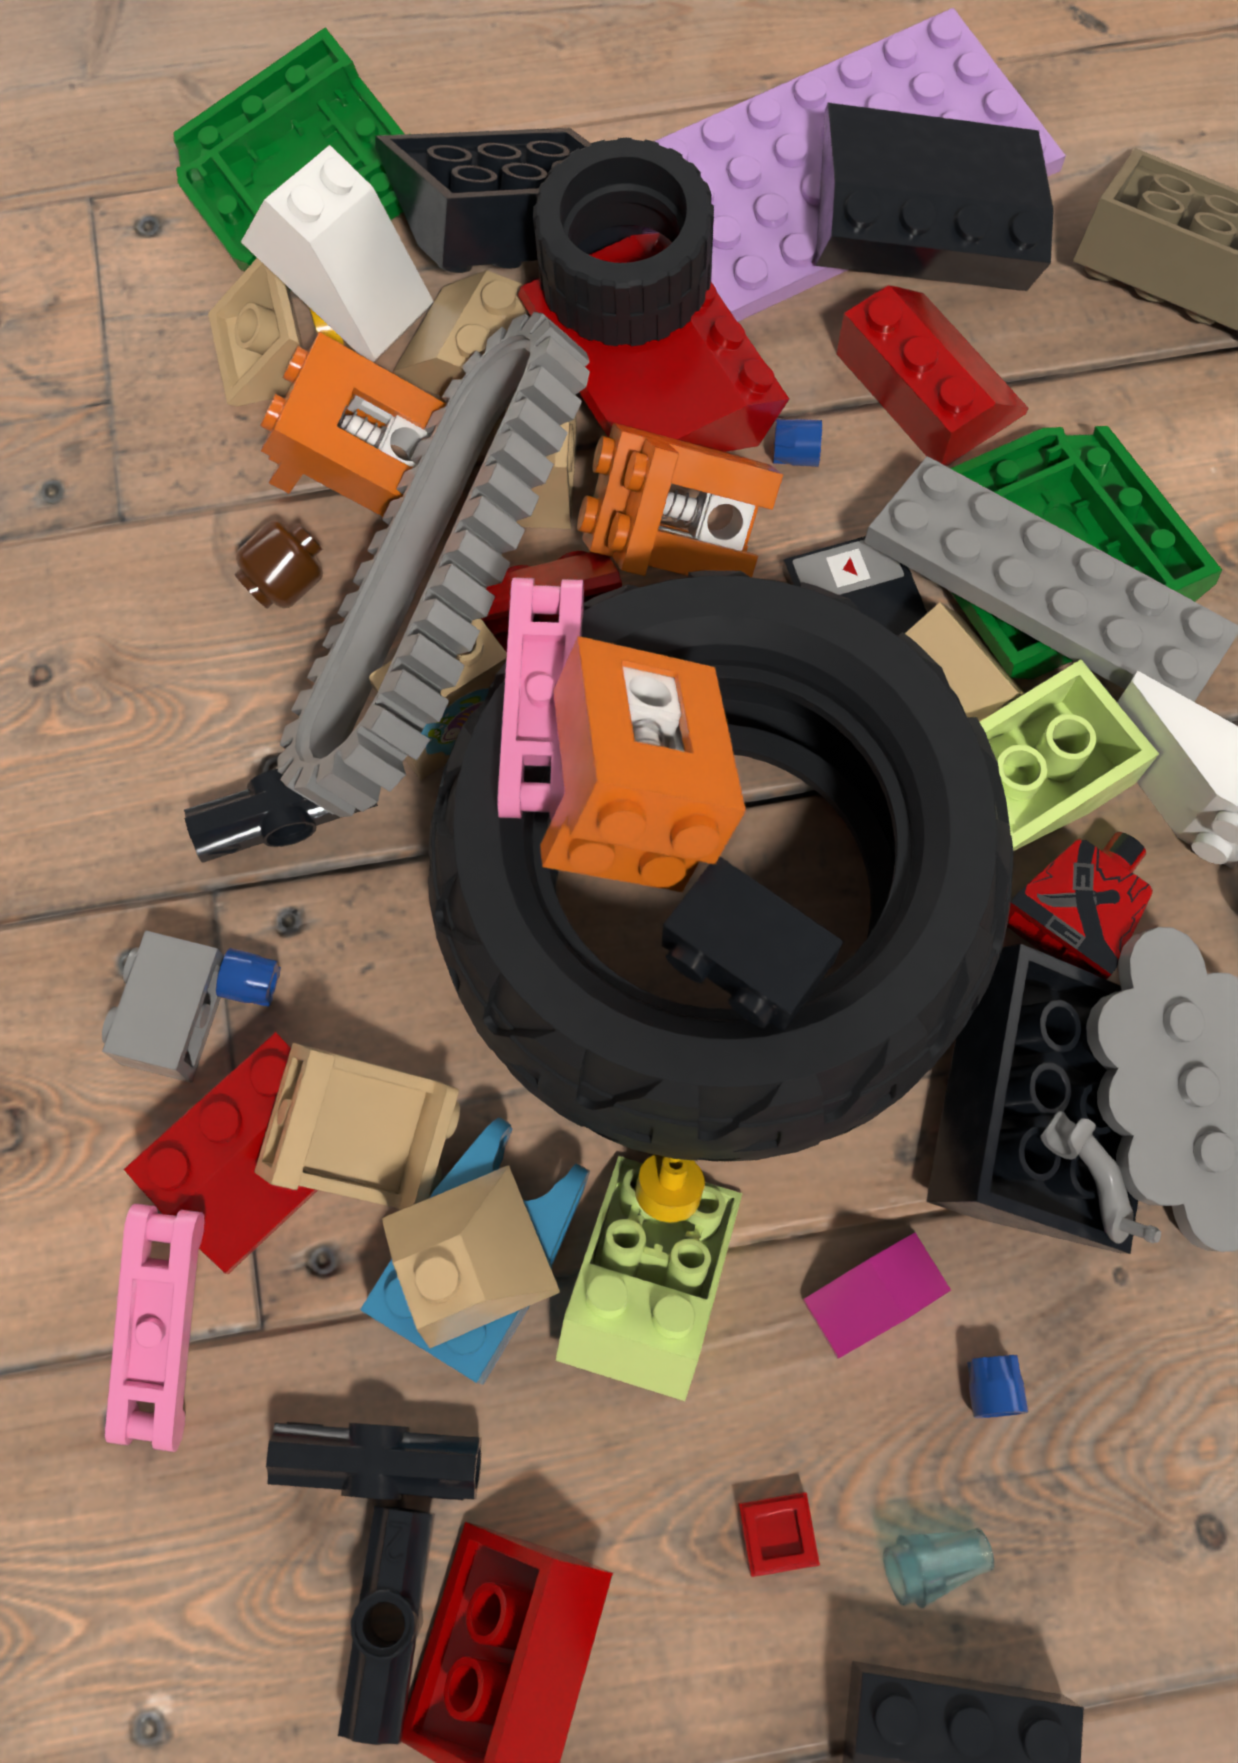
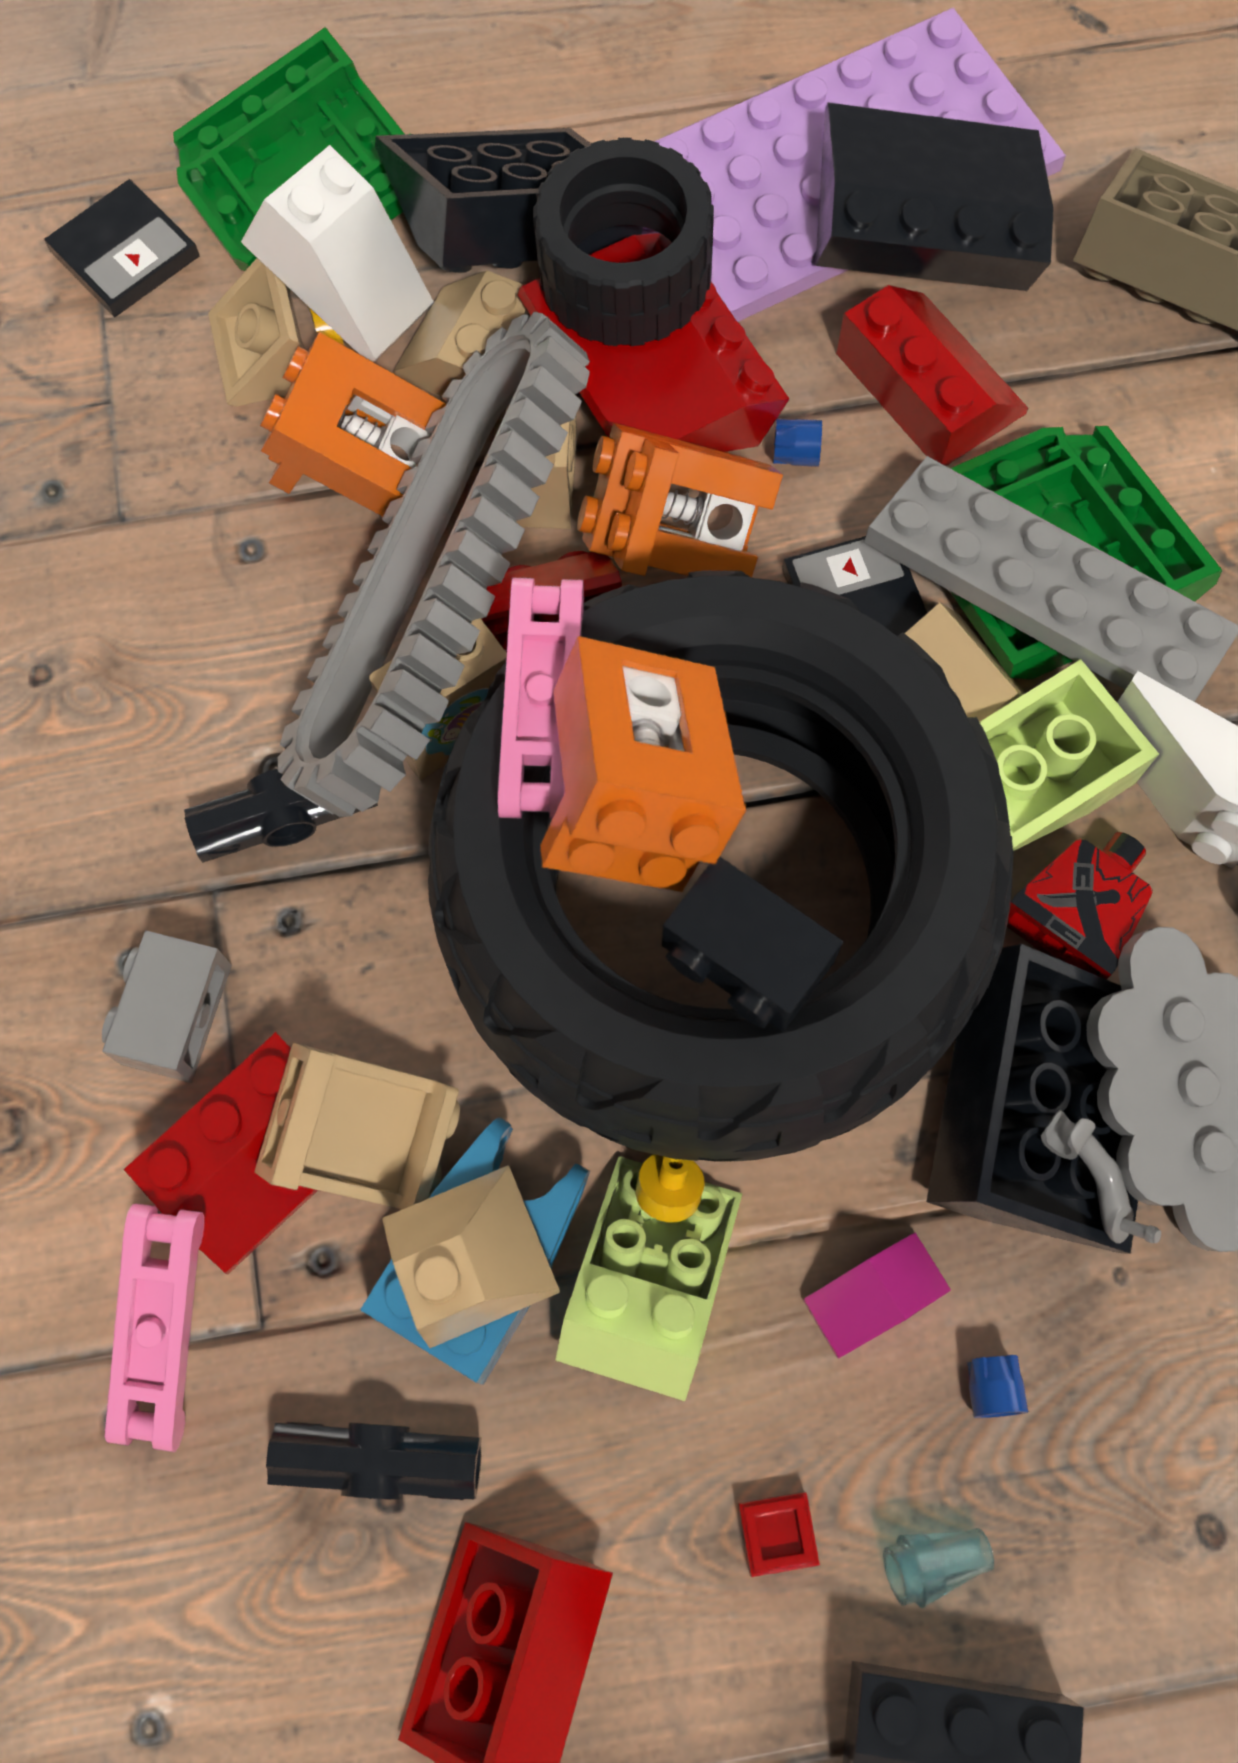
blue hose [216,948,281,1007] -> none
reddish brown head [235,521,323,609] -> none
black piece [338,1505,435,1745] -> none
none -> black tile [44,179,200,318]

